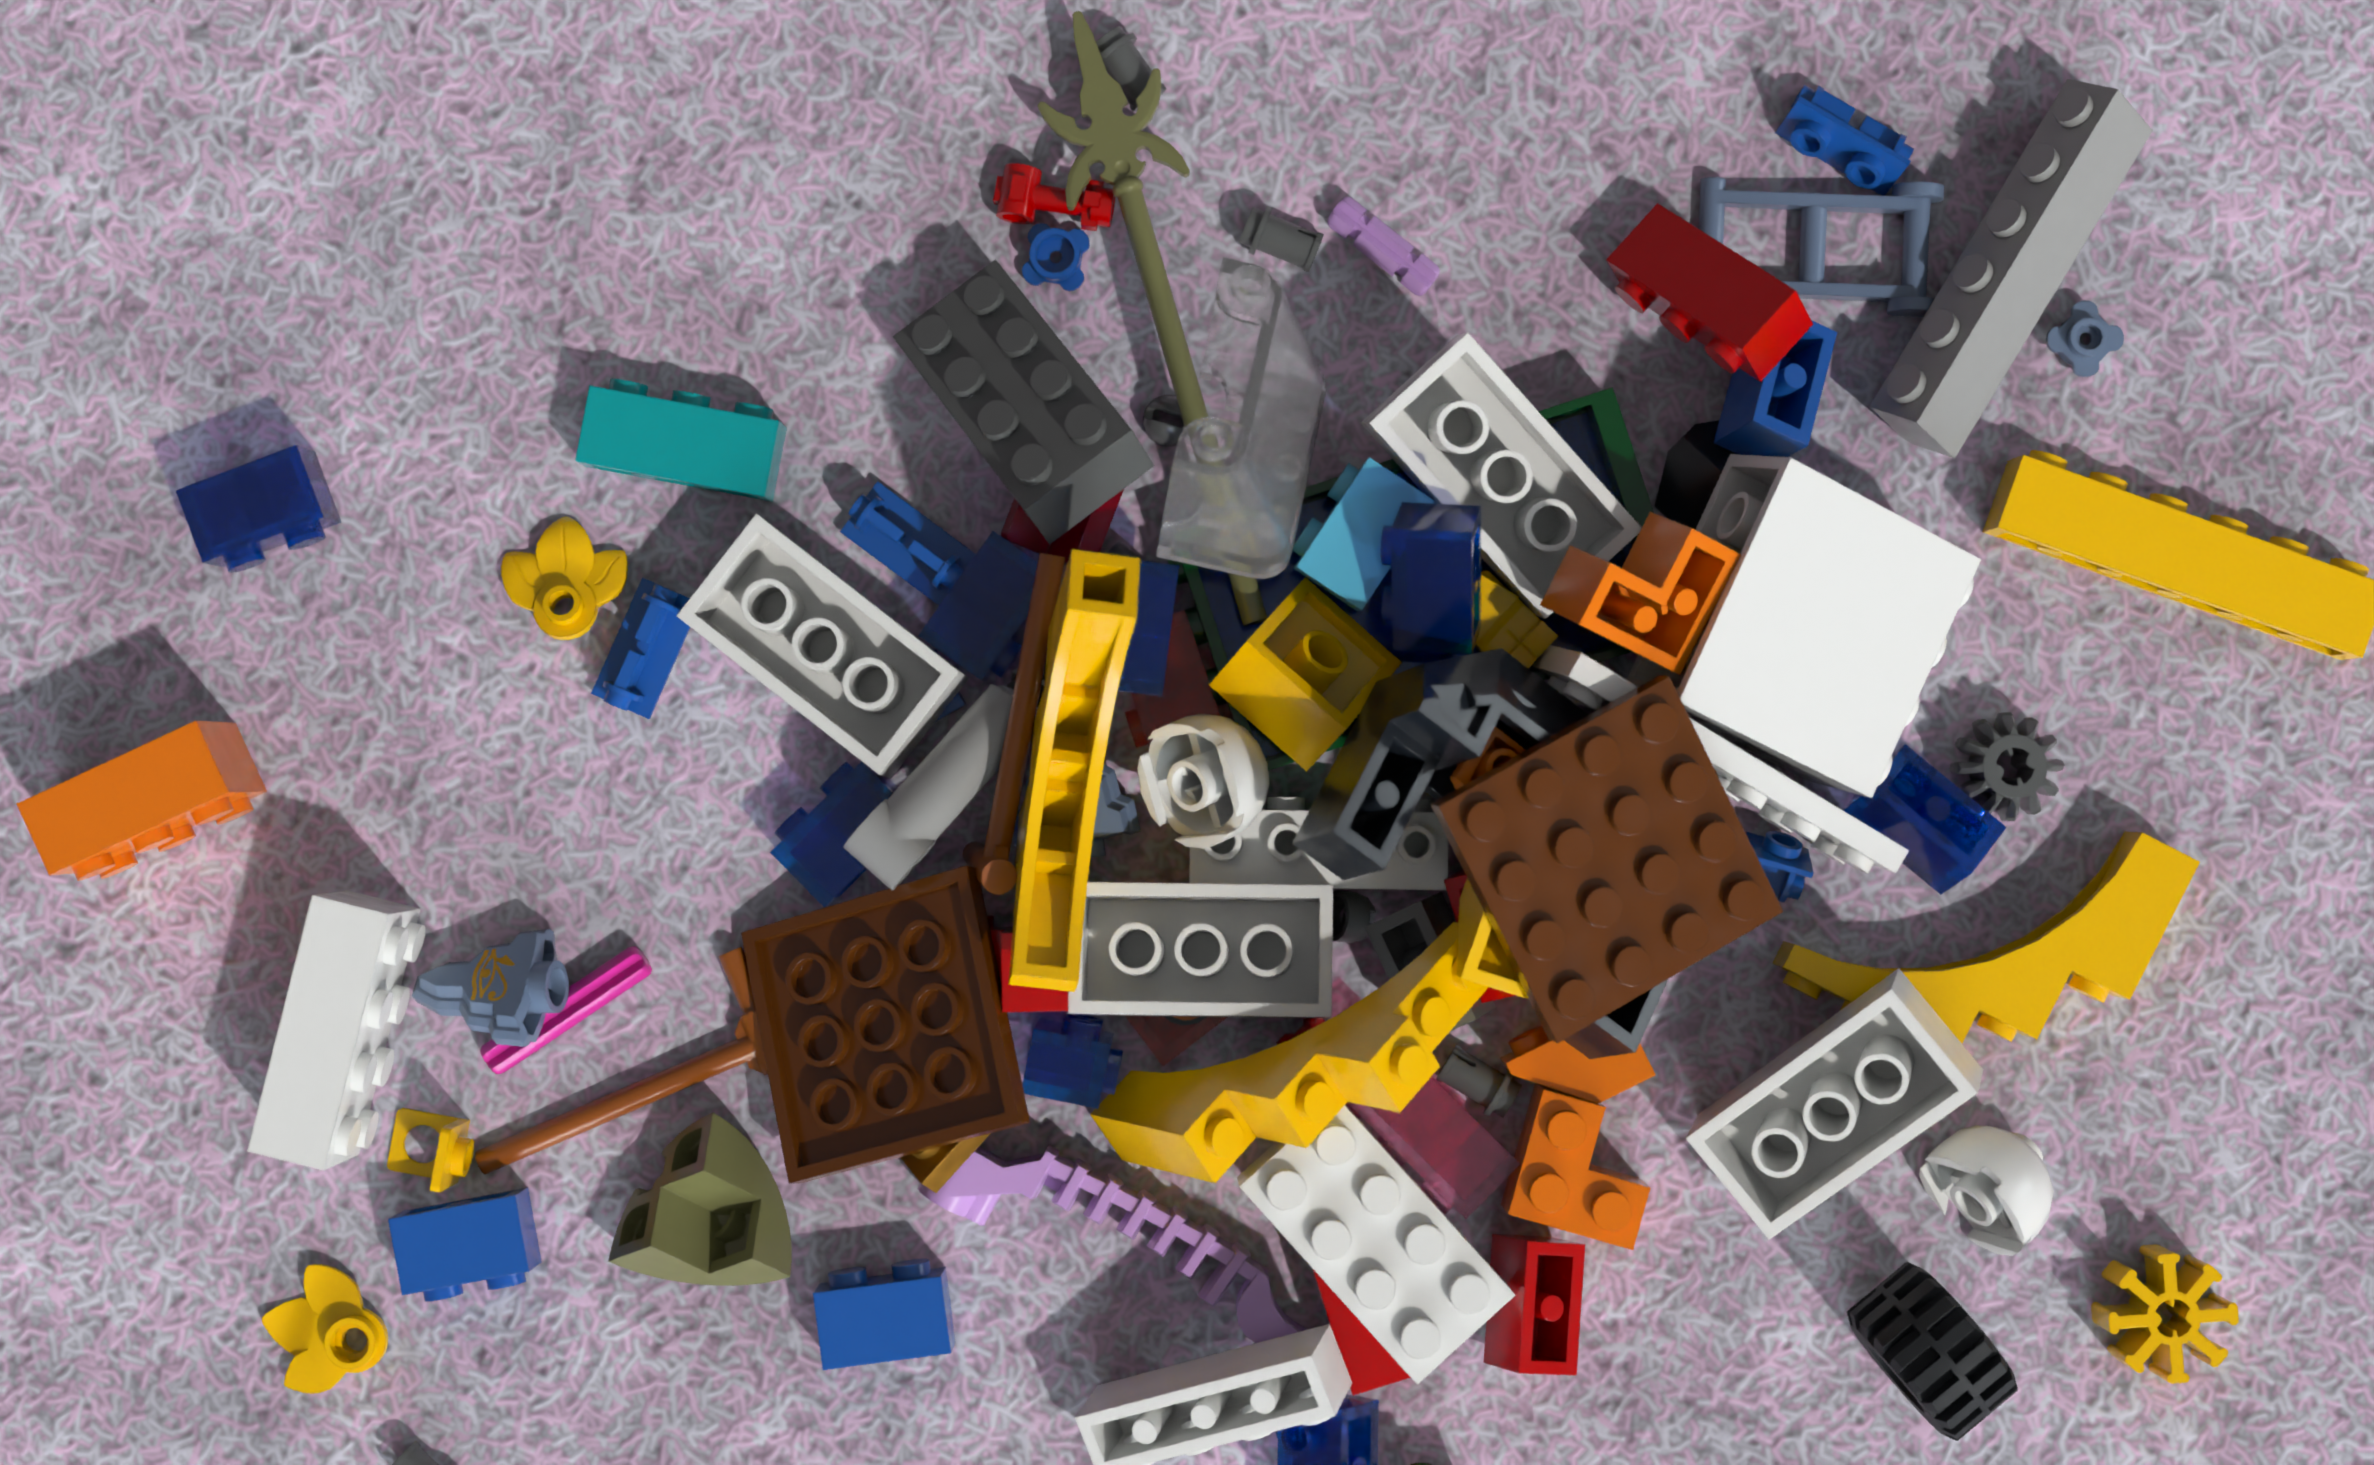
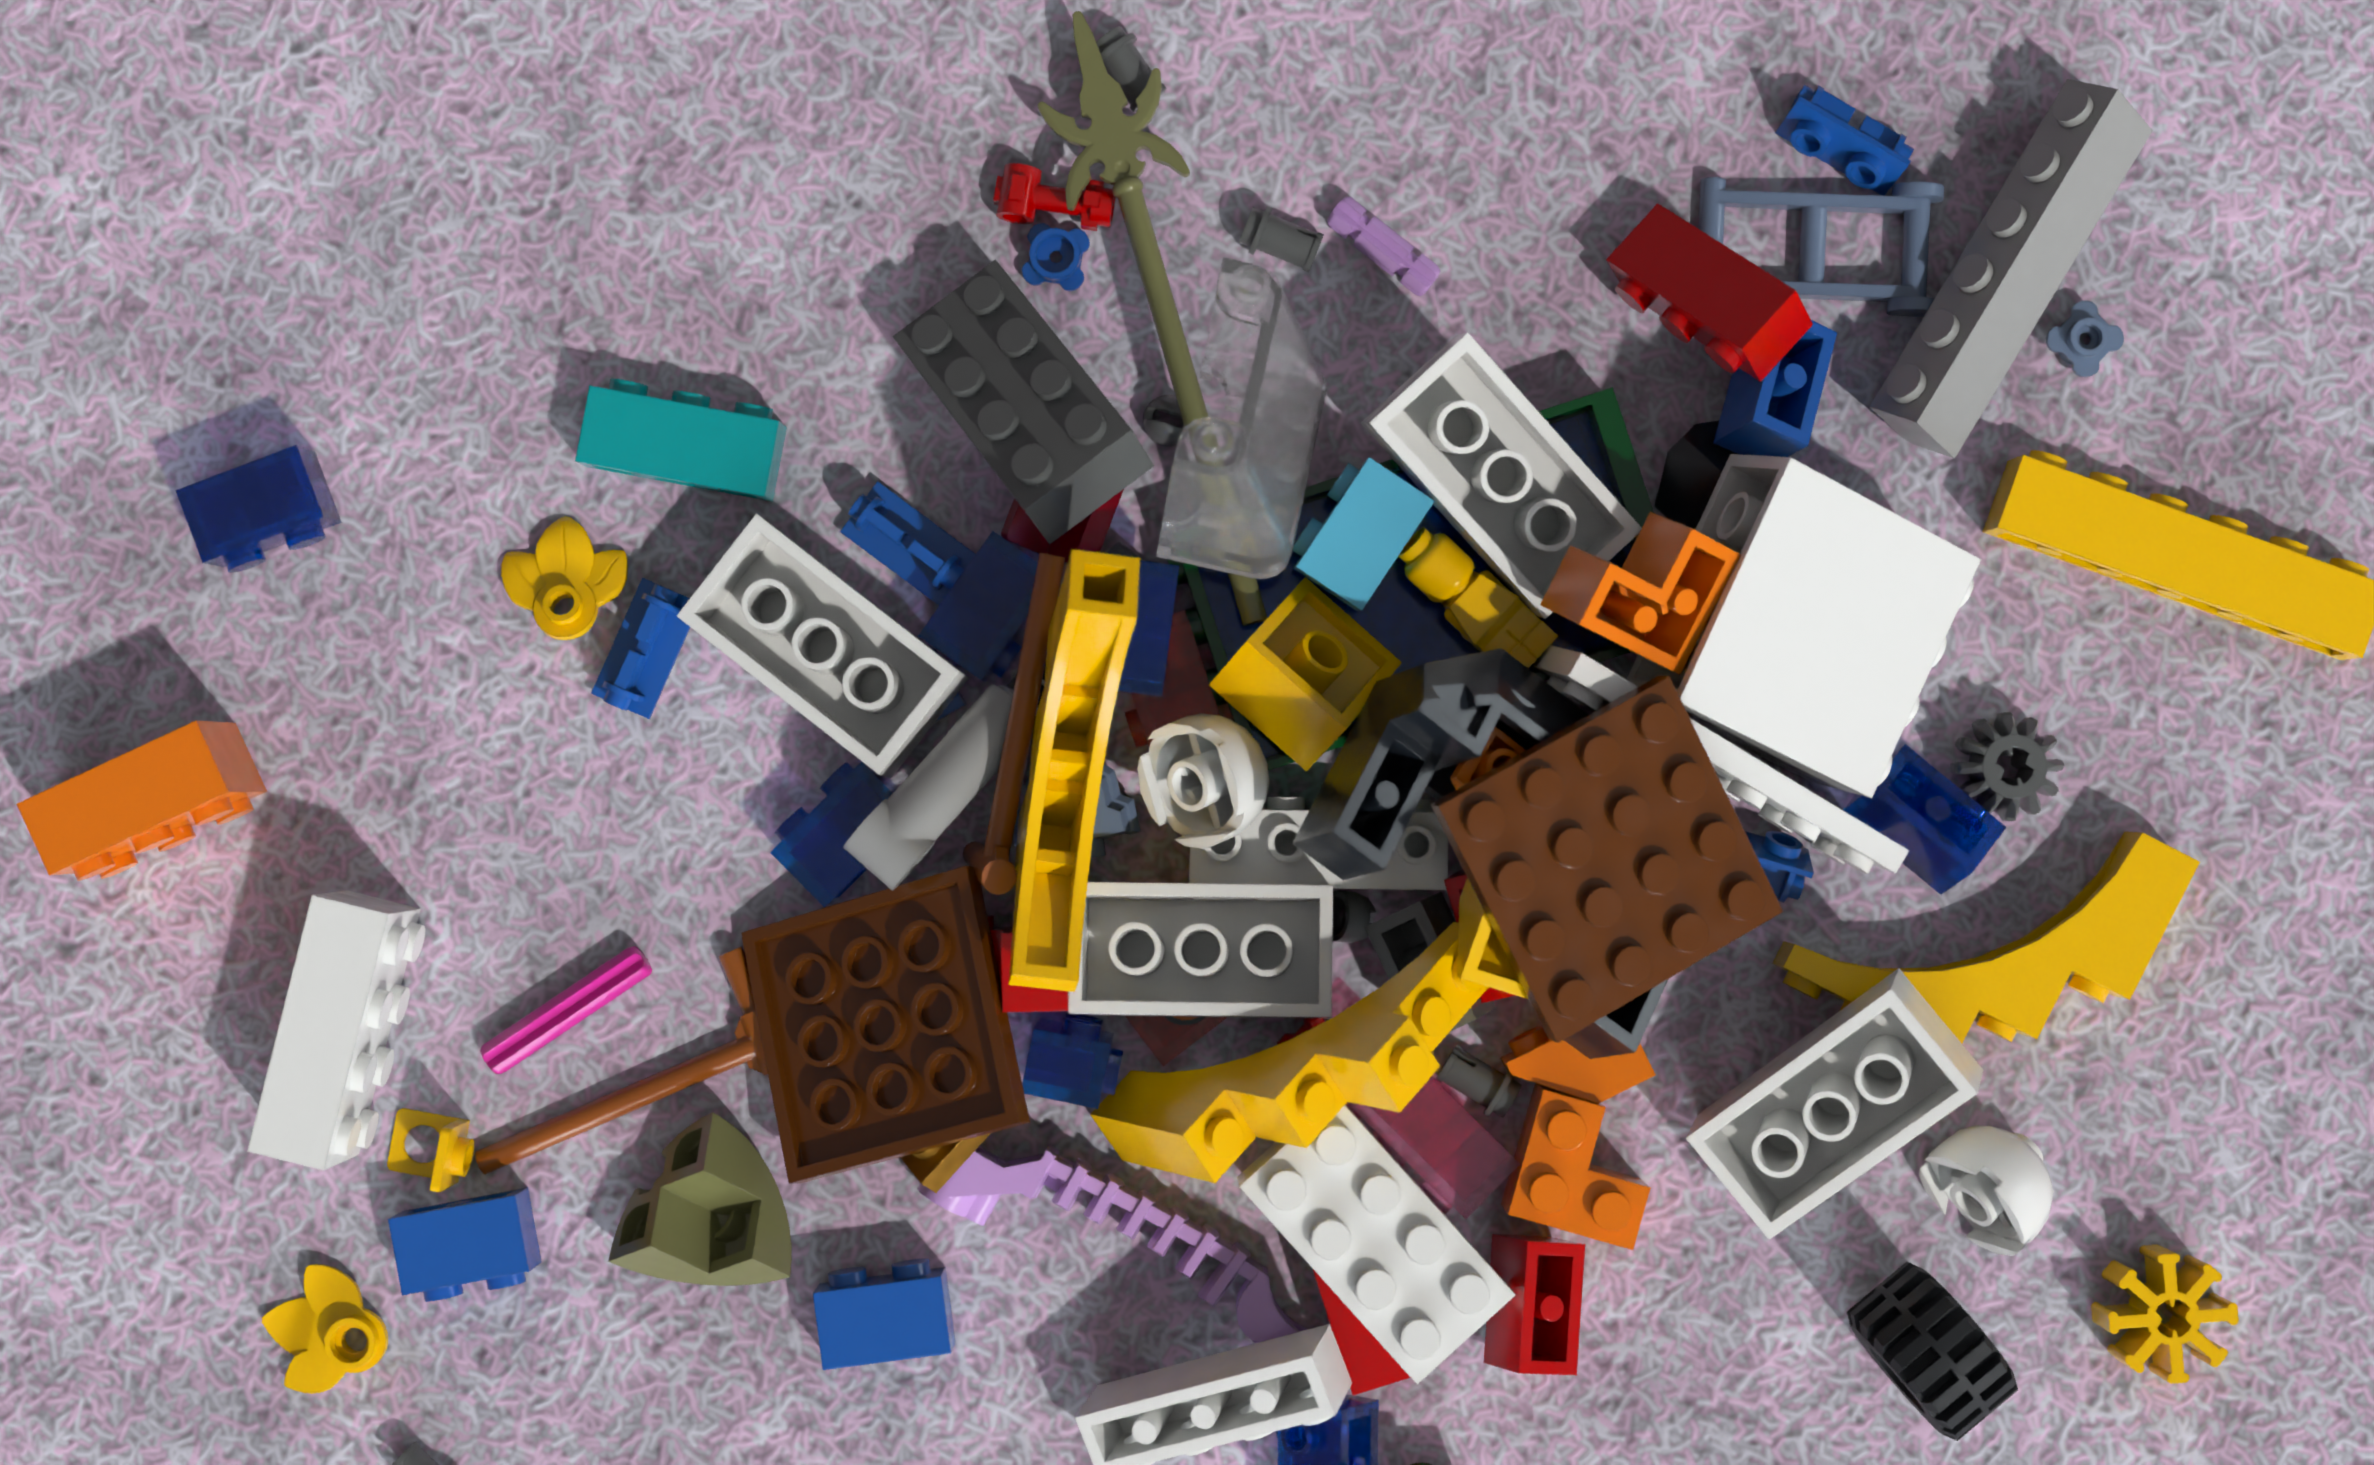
sand blue rock [412,929,569,1047] -> none
clear blue brick [1380,502,1481,655] -> none

